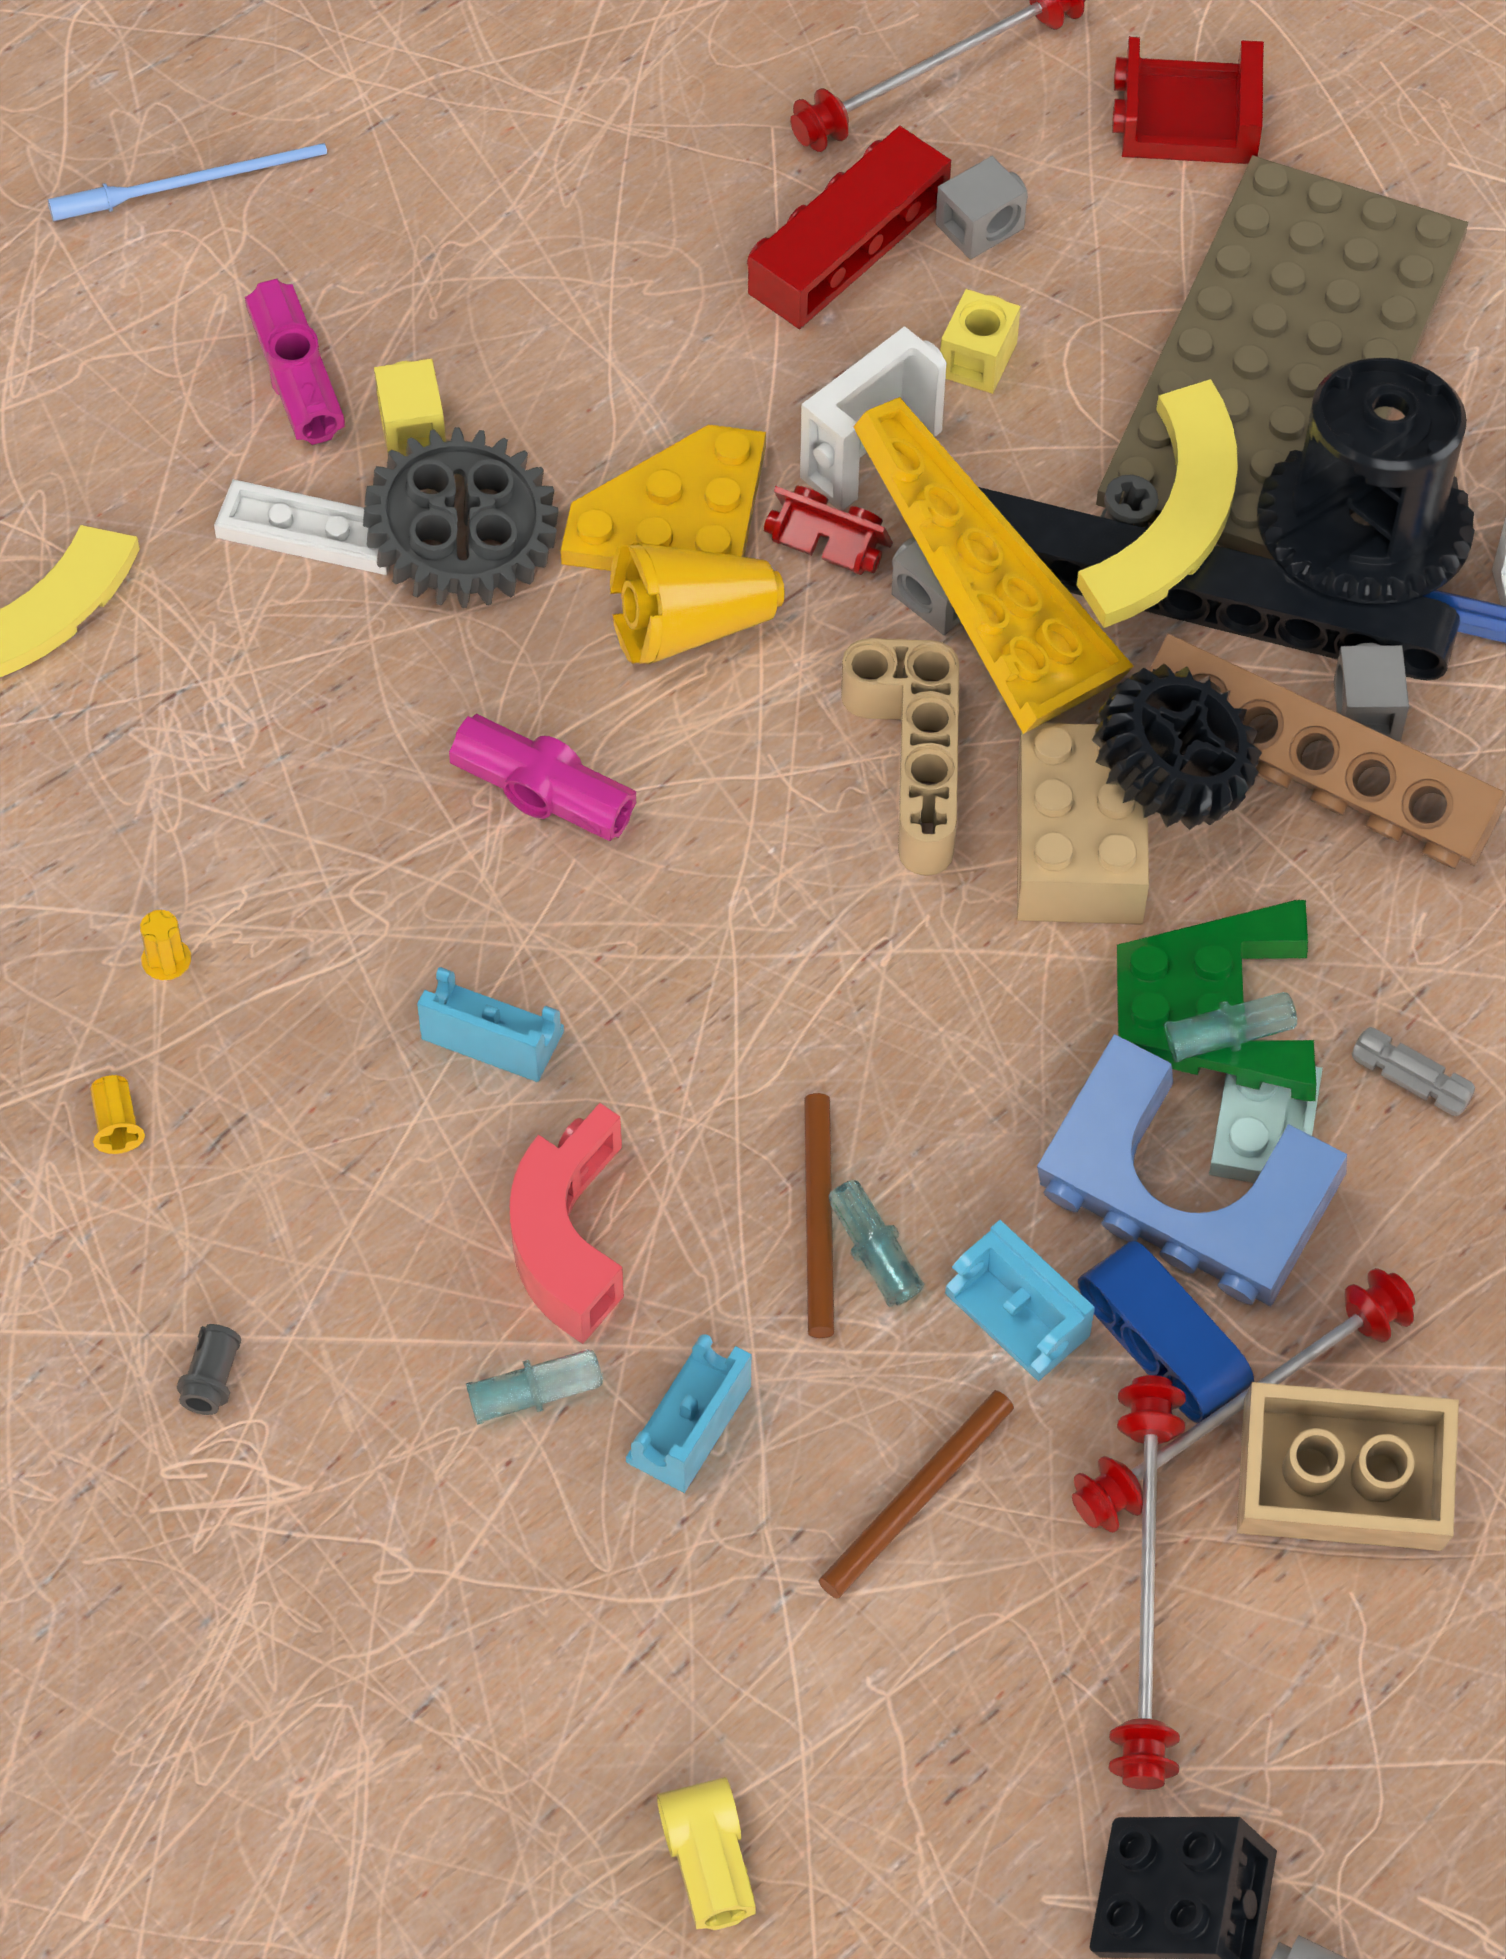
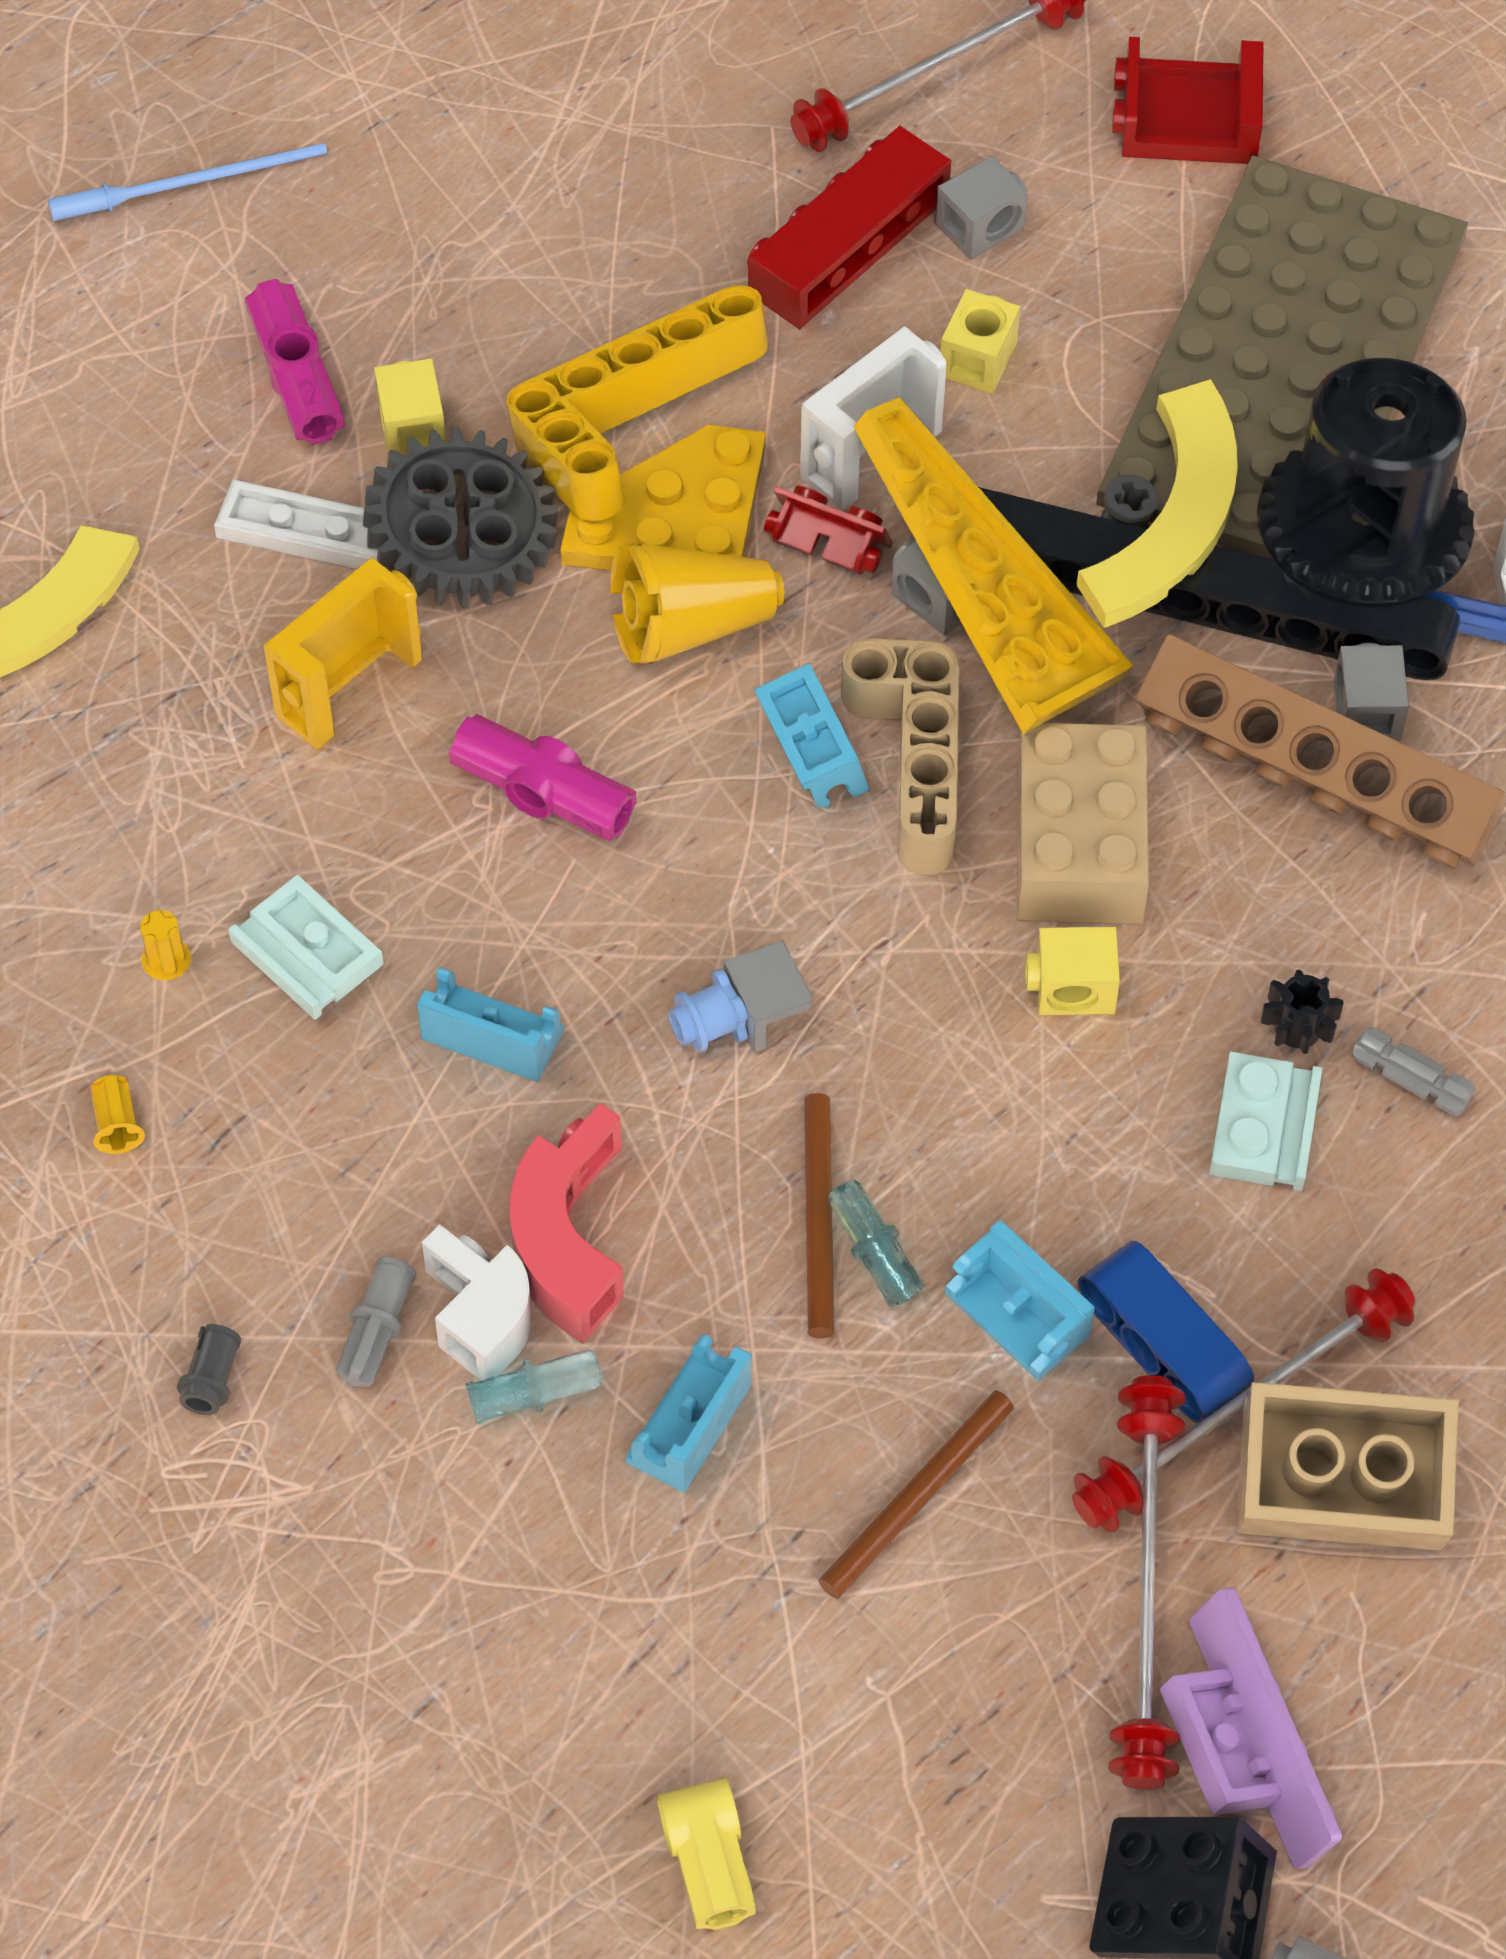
medium blue arch [1037,1034,1347,1307] -> none
black gear [1092,664,1262,830] -> none
green wing [1117,900,1317,1101] -> none
clear light blue axle [1164,992,1297,1063] -> none
none -> light aqua plate [228,875,384,1020]
none -> yellow panel [264,557,422,750]
none -> light grey axle [336,1257,416,1388]
none -> white brick [422,1224,532,1386]
none -> yellow beam [506,285,769,521]
none -> light blue brick [668,969,748,1052]
none -> light grey panel [724,940,812,1053]
none -> medium azure hinge [754,663,870,808]
none -> light yellow brick [1025,927,1120,1015]
none -> lavender bracket [1160,1588,1342,1869]
none -> black gear [1260,970,1344,1054]

